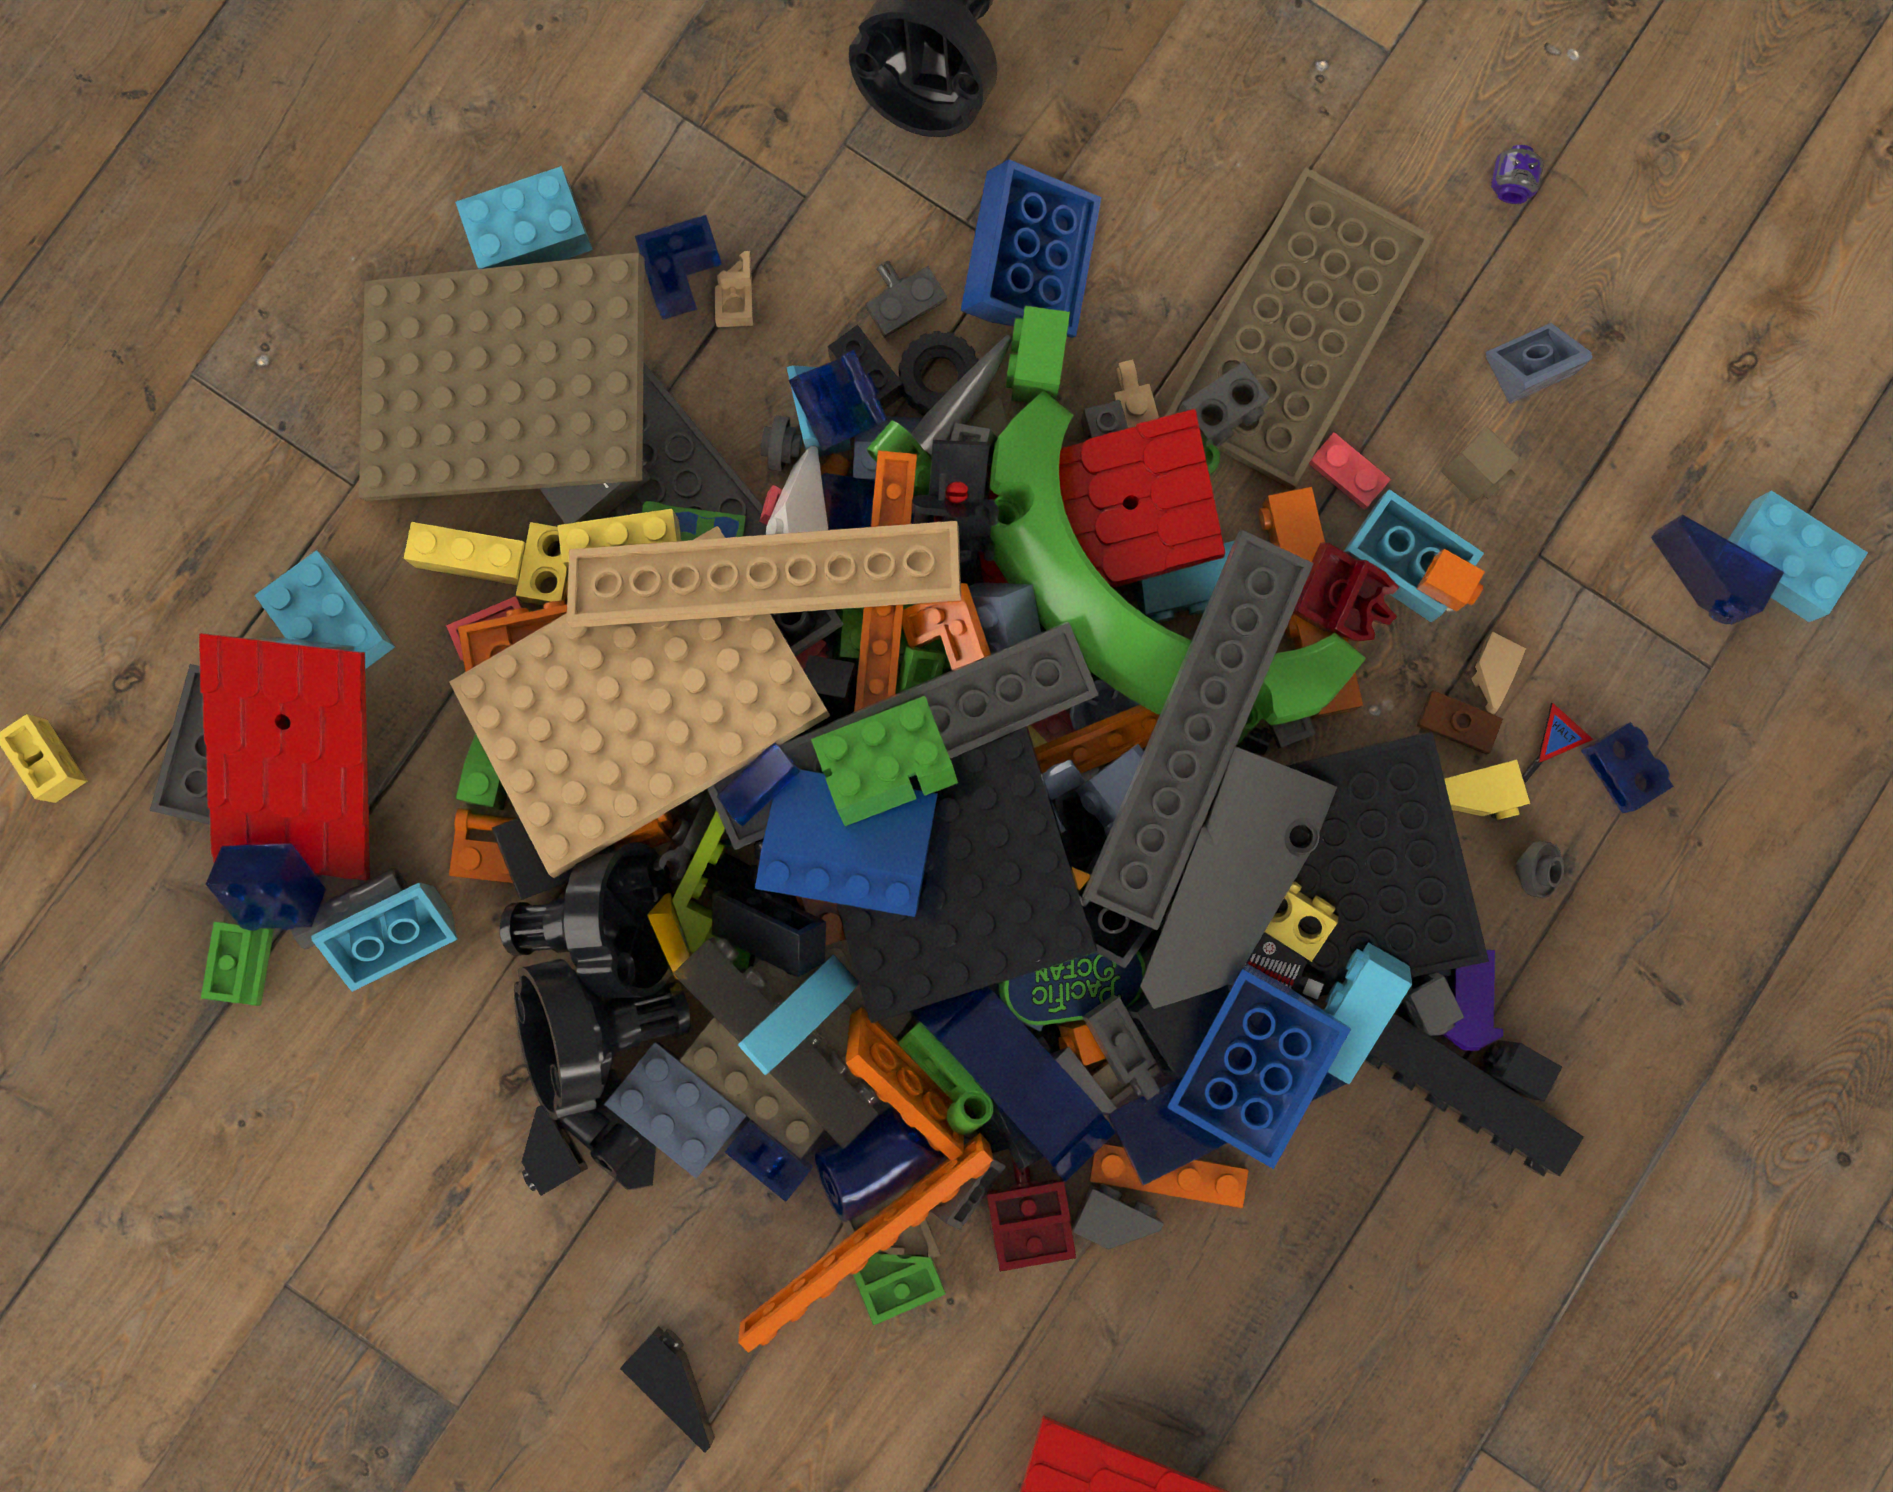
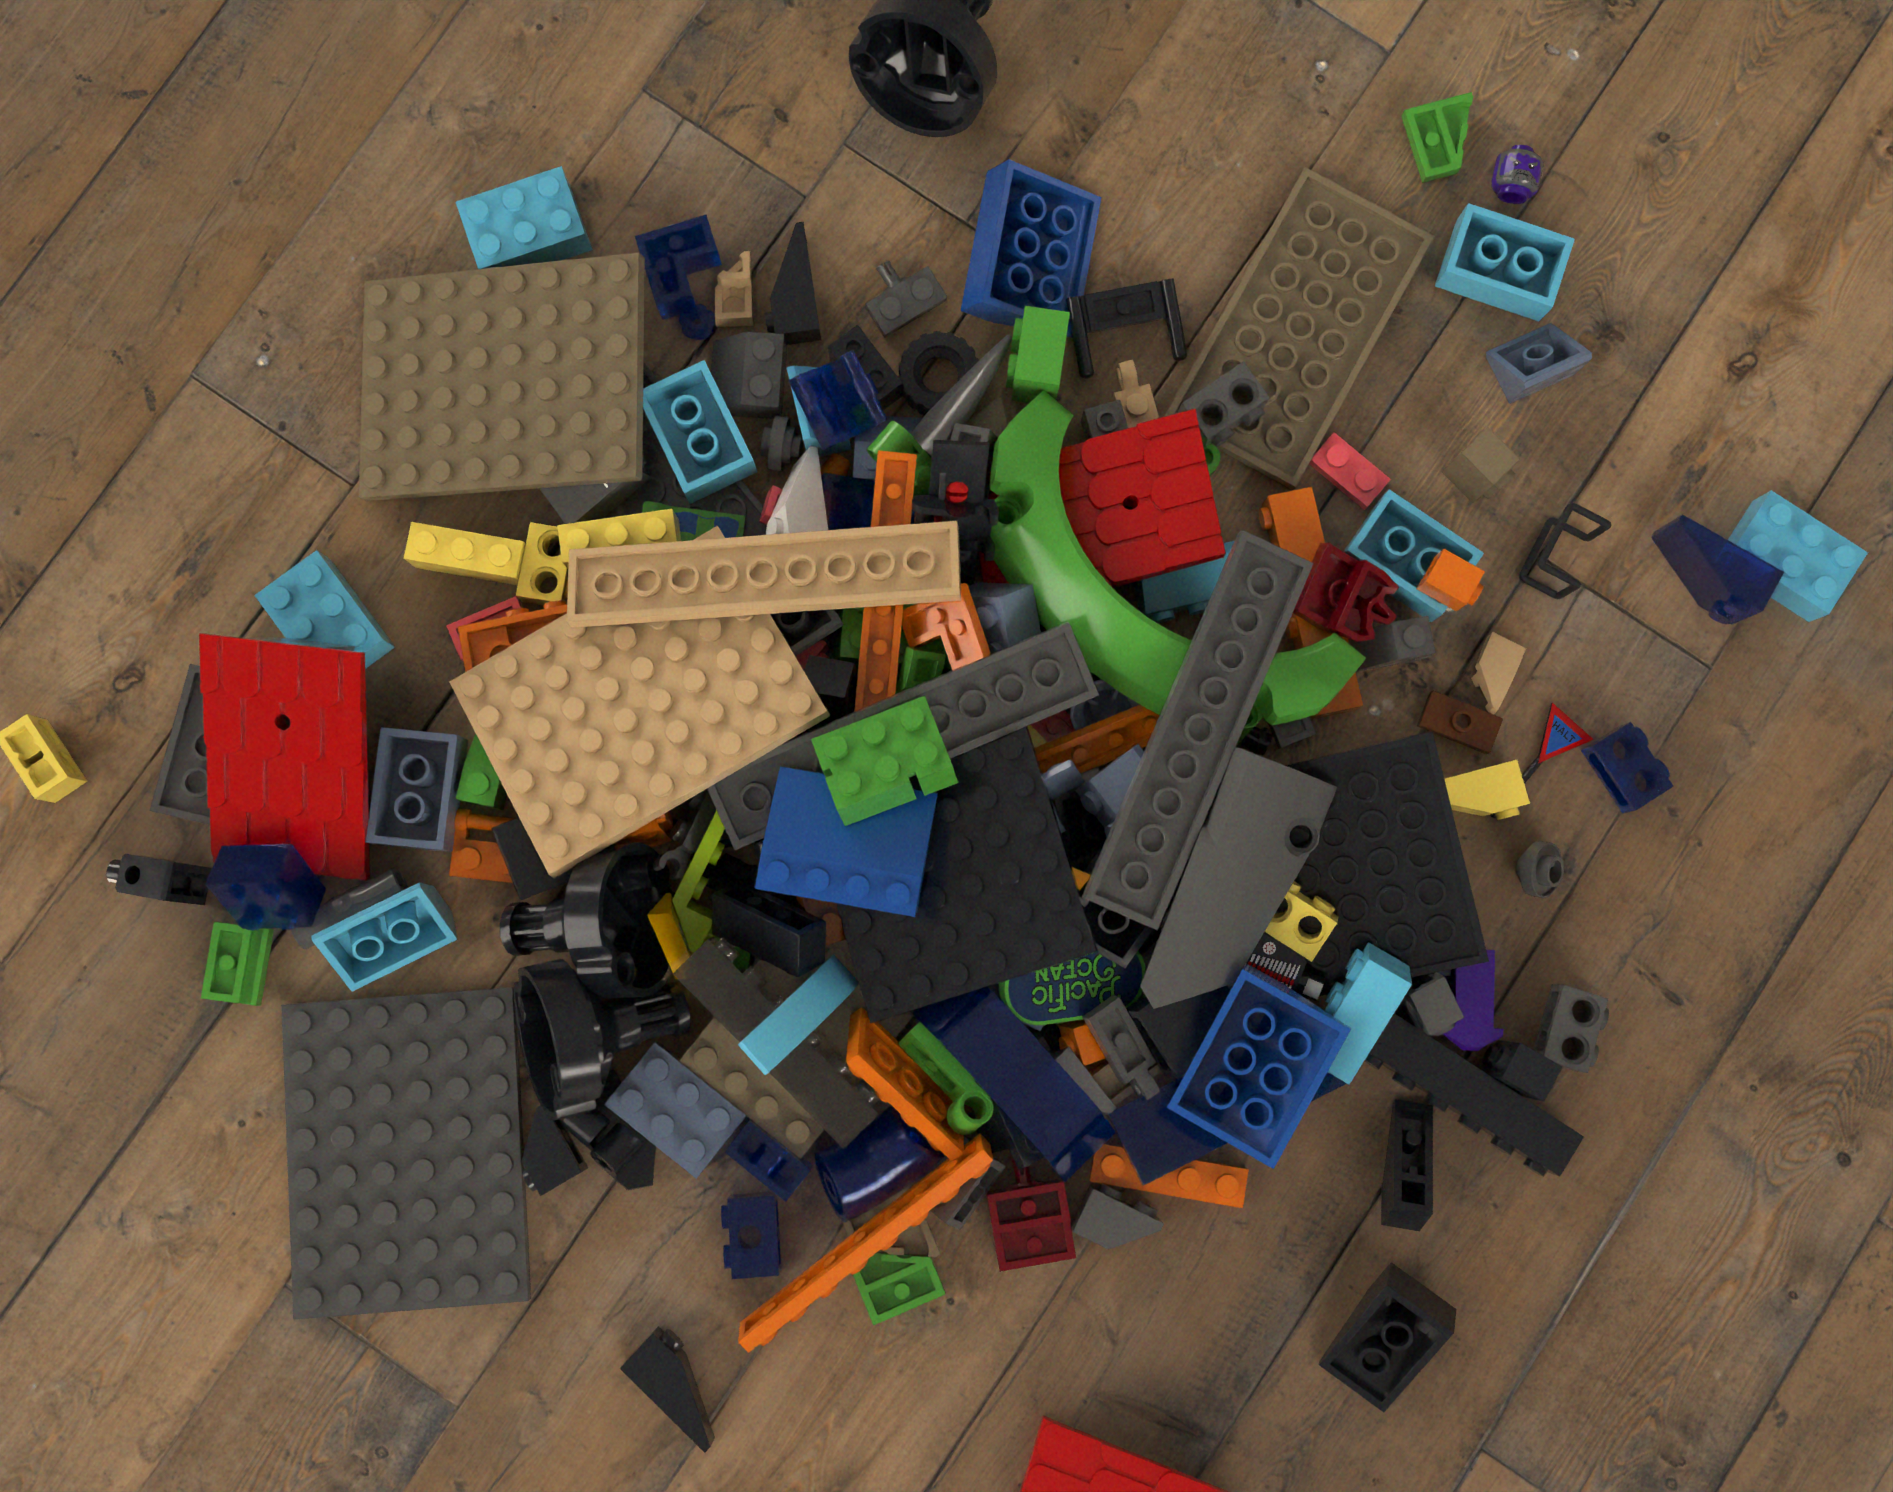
clear blue tile [717,743,801,827] -> none
none -> black torso [106,854,213,905]
none -> dark grey plate [281,987,531,1320]
none -> sand blue brick [366,727,468,852]
none -> medium azure brick [643,360,758,504]
none -> clear blue plate [679,304,716,340]
none -> dark grey slope [711,332,787,419]
none -> clear blue brick [721,1191,782,1279]
none -> black slope [765,222,821,345]
none -> black plate [1066,278,1187,379]
none -> black slope [1319,1262,1457,1412]
none -> dark grey slope [1348,616,1436,672]
none -> black slope [1381,1099,1433,1232]
none -> bright green wing [1401,92,1473,183]
none -> medium azure brick [1435,203,1575,322]
none -> black piece [1519,503,1611,599]
none -> dark grey brick [1533,984,1609,1073]

